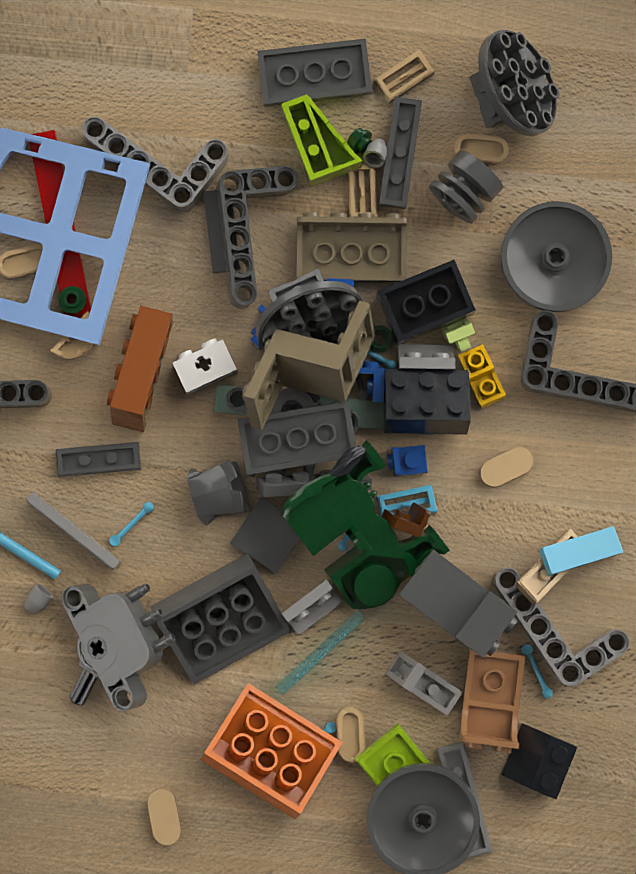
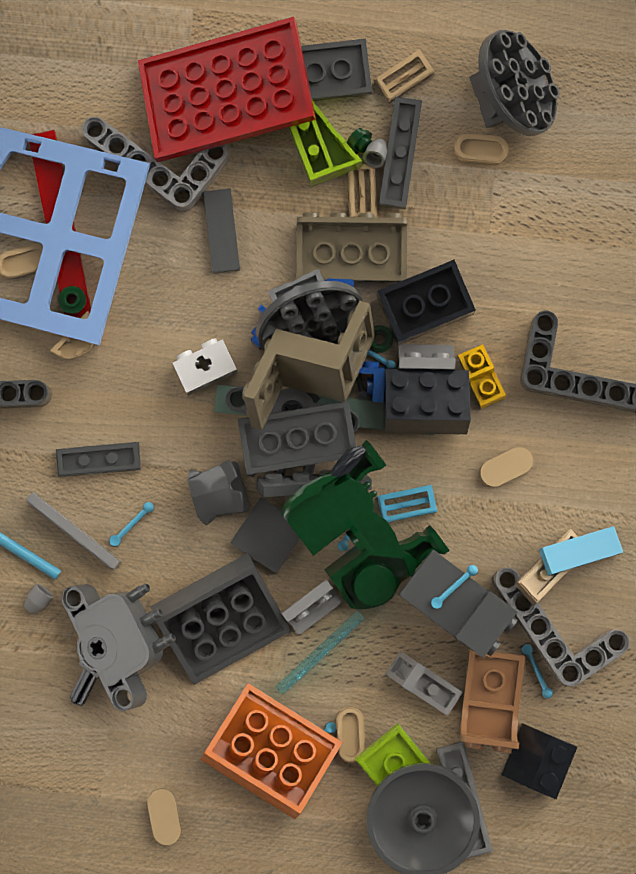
dark orange wedge [107,305,173,432] -> none
dark grey beam [216,166,298,308] -> none
reddish brown bracket [381,502,431,537] -> none
blue bracket [387,445,428,477] -> none
dark grey wheel [429,150,503,224] -> none
yellowish green tile [441,318,475,352] -> none
dark grey dish [501,201,612,312] -> none
none -> red plate [138,16,316,162]
none -> medium azure hinge [431,565,478,609]

